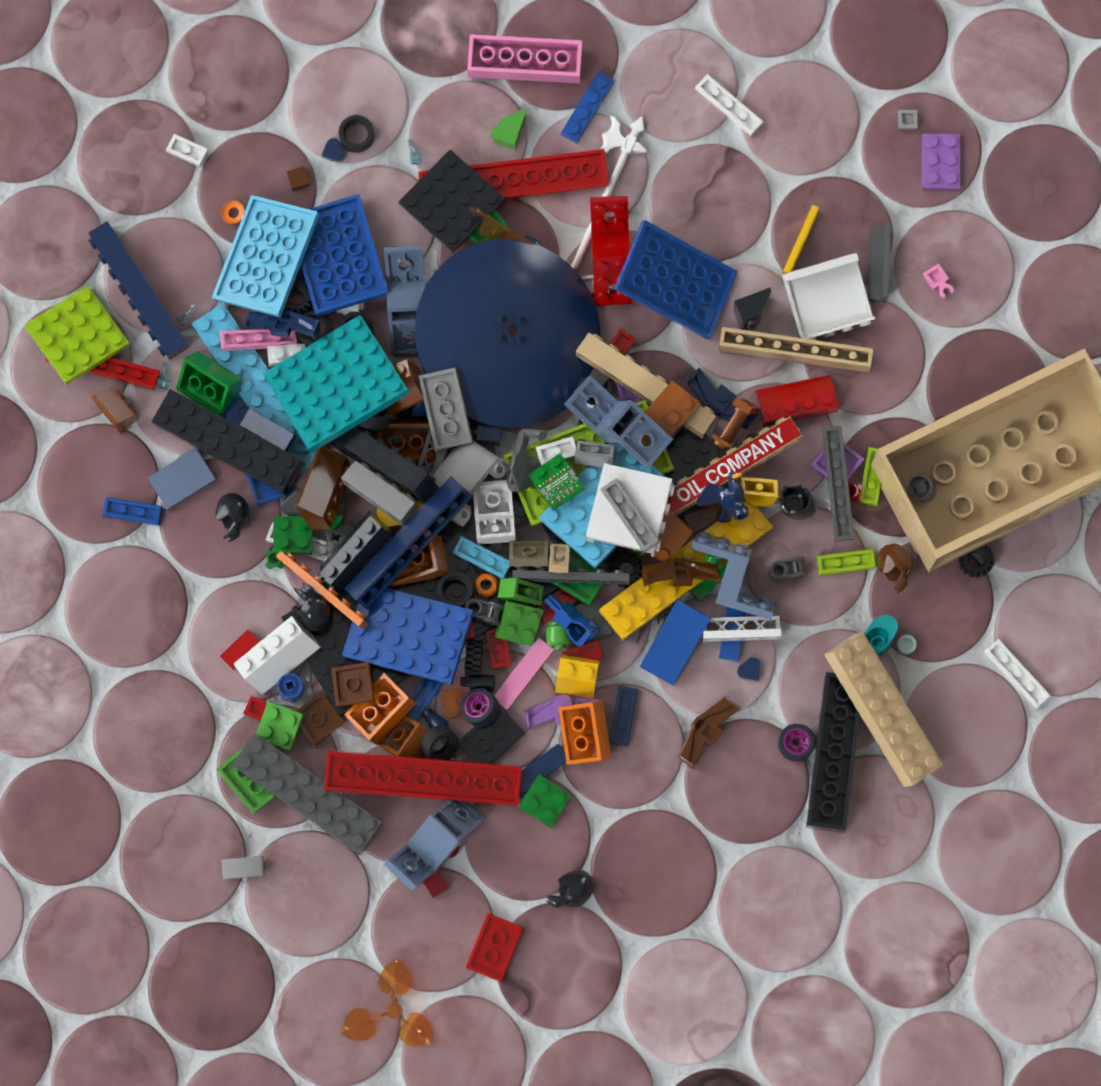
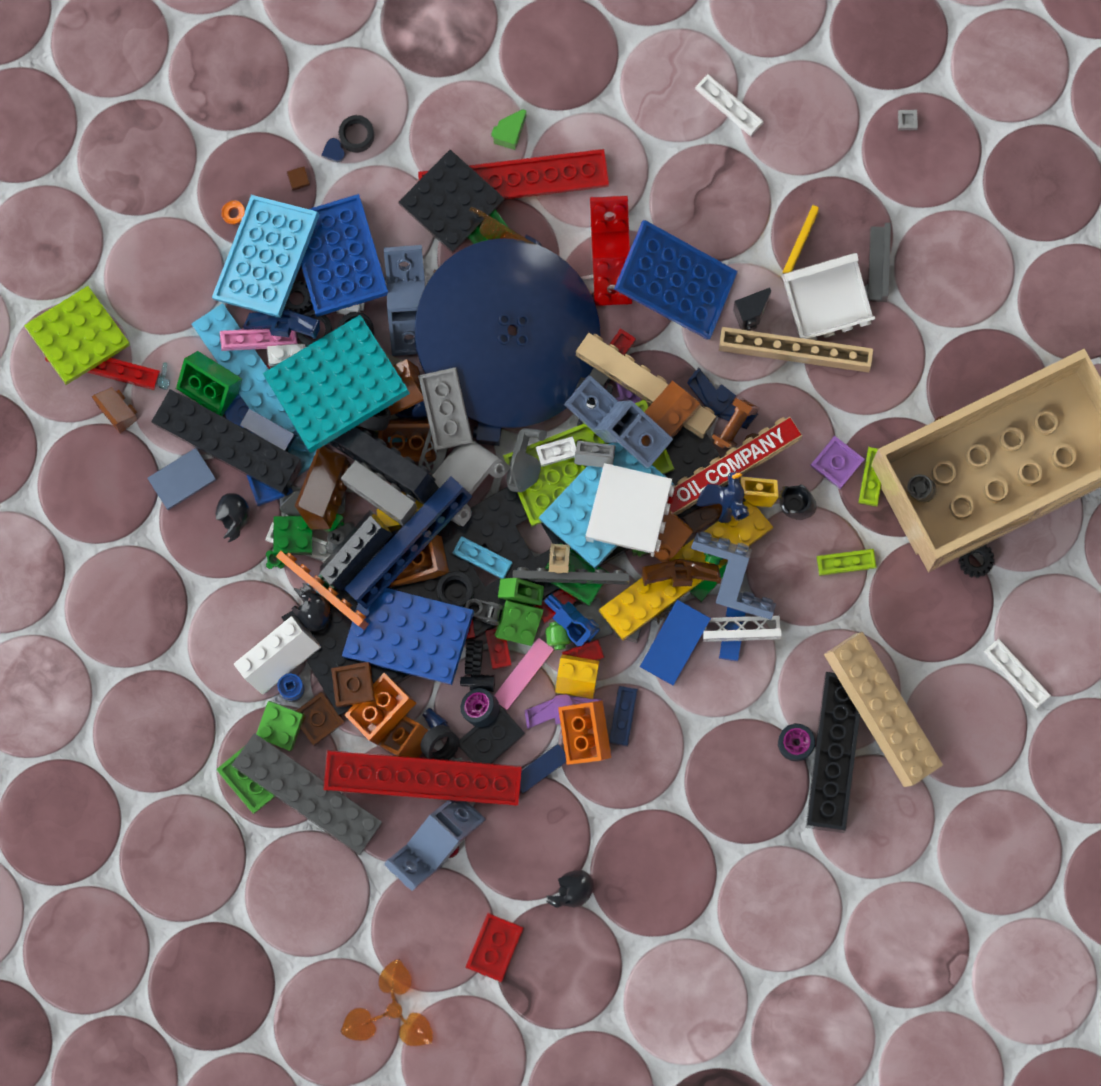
dark blue brick [88,221,188,360] -> none
blue tile [102,497,163,526] -> none
white plate [166,134,208,167] -> none
clear light blue hand [177,302,199,326] -> none
red tile [220,630,259,671] -> none
light grey slope [221,856,265,879] -> none
red plate [243,696,267,721] -> none
blue tile [405,678,444,722] -> none
clear light blue hand [408,139,421,164] -> none
dark red tile [423,871,449,898] -> none
clear orange leg [441,688,462,719] -> none
bright pink brick [467,34,582,84] -> none
white slope [473,480,516,545] -> none
orange piece [474,573,499,598] -> none
dark tan plate [509,541,548,568] -> none
green plate [518,774,572,828] -> none
green slope [528,453,585,511] -> none
blue plate [561,71,615,144] -> none
white piece [571,116,647,270] -> none
light grey tile [600,478,660,553] -> none
black tyre [609,552,643,588] -> none
reddish brown plate [678,696,741,769] -> none
dark blue tile [737,657,761,681] -> none
red slope [755,375,839,427] -> none
dark grey piece [769,556,807,581] -> none
dark grey plate [822,426,854,542] -> none
red plate [848,483,863,502] -> none
teal piece [864,615,898,656] -> none
reddish brown helmet [878,544,913,593] -> none
light aqua tile [897,635,917,655] -> none
medium lavender plate [921,134,960,190] -> none
bright pink plate [922,263,954,299] -> none

